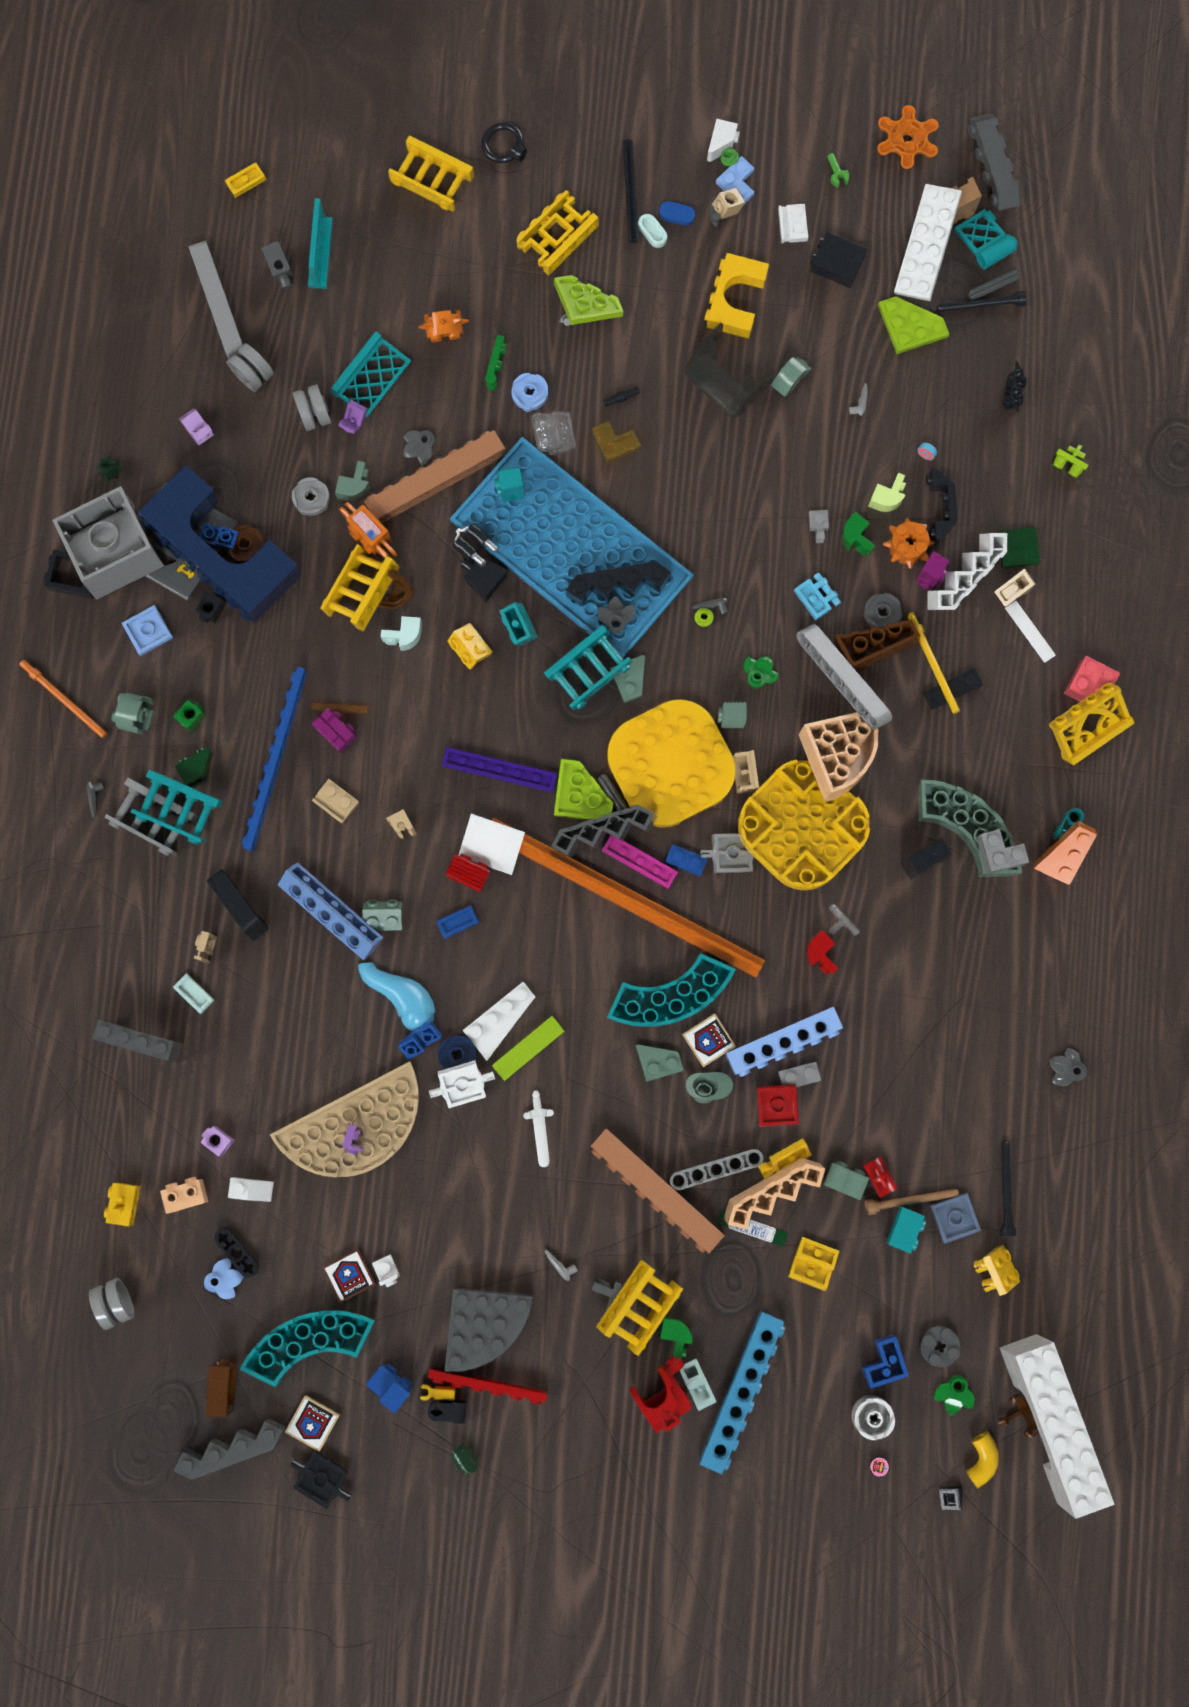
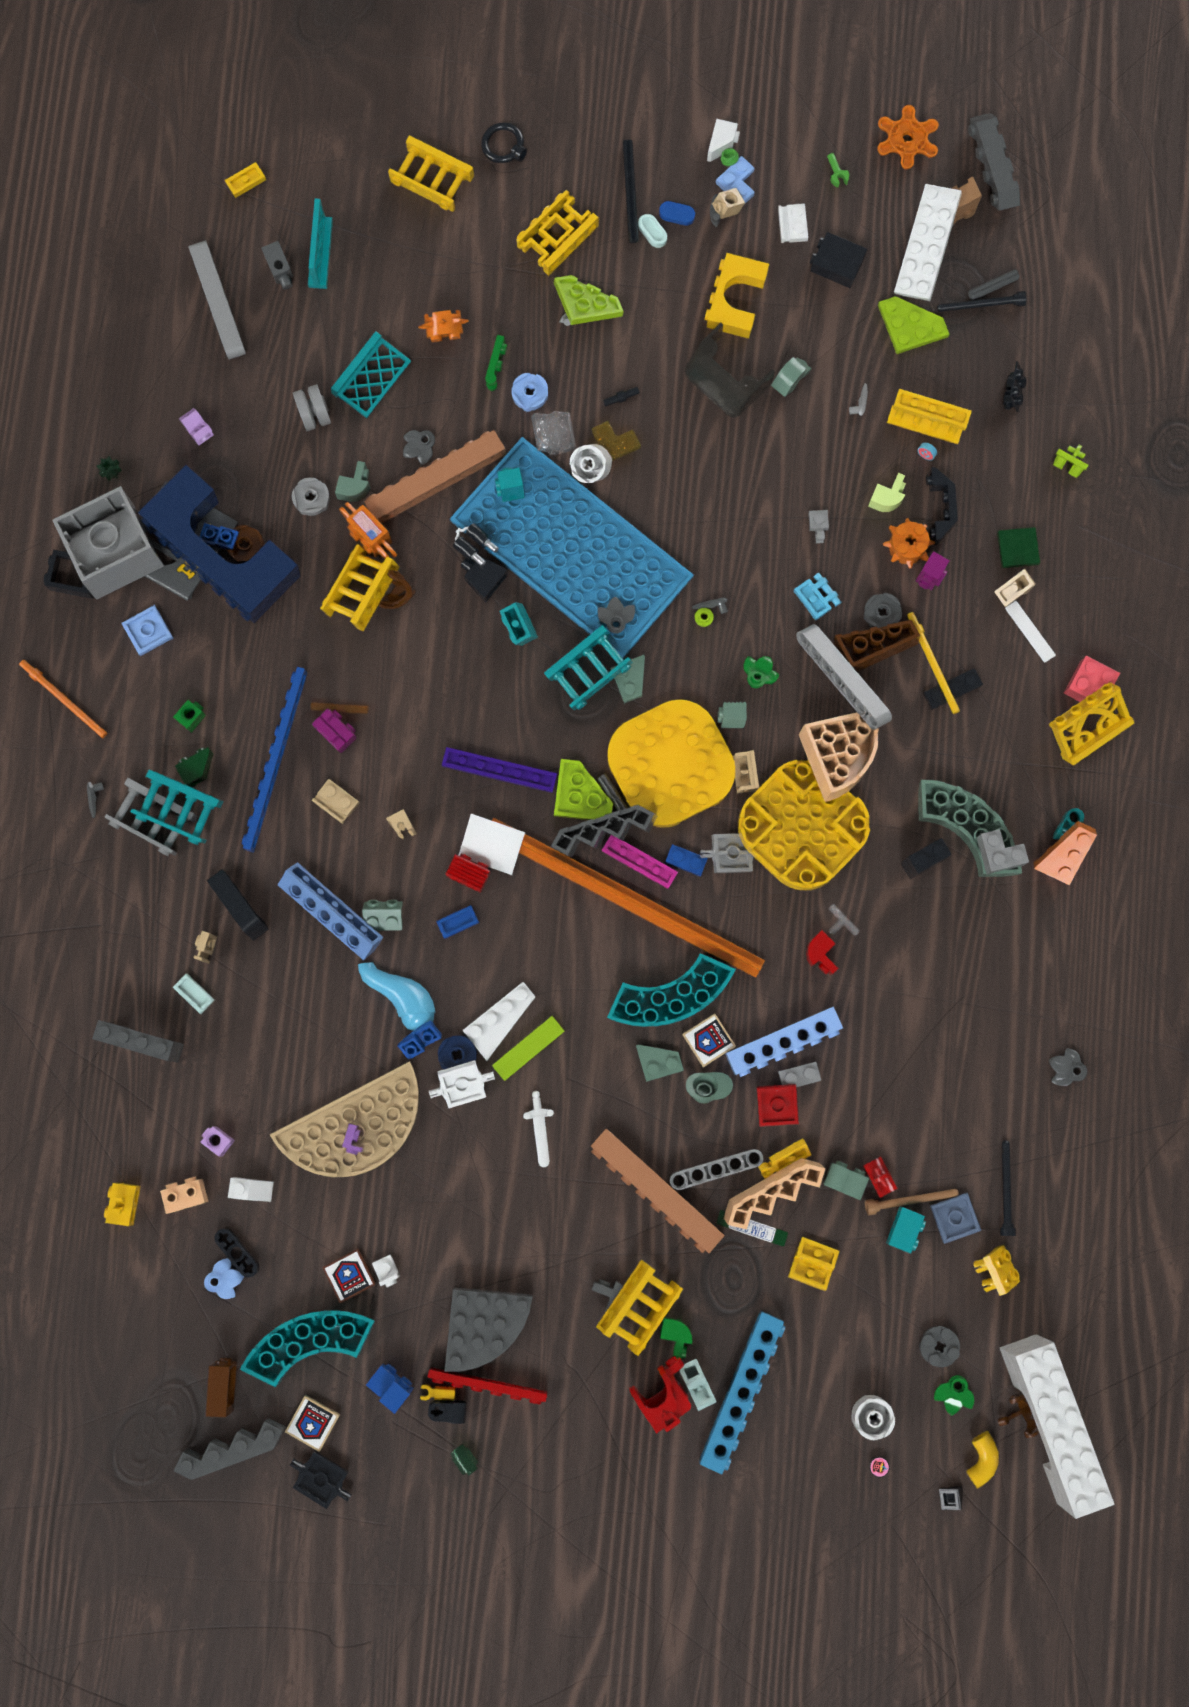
light grey wheel [89,1278,134,1330] -> none
sand green brick [112,692,154,735] -> none
black brick [195,591,226,623] -> none
light grey wheel [226,343,274,392] -> none
medium lavender bracket [338,400,368,434] -> none
light aqua brick [381,616,422,651] -> none
yellow bracket [448,623,492,669] -> none
light grey bar [545,1250,578,1281] -> none
black brick [566,561,671,607] -> none
green brick [842,512,875,557] -> none
blue brick [861,1334,909,1388] -> none
white brick [927,533,1007,610] -> none
teal piece [954,209,1018,270] -> none
none -> white brick [570,444,612,483]
none -> yellow fence [887,389,971,445]

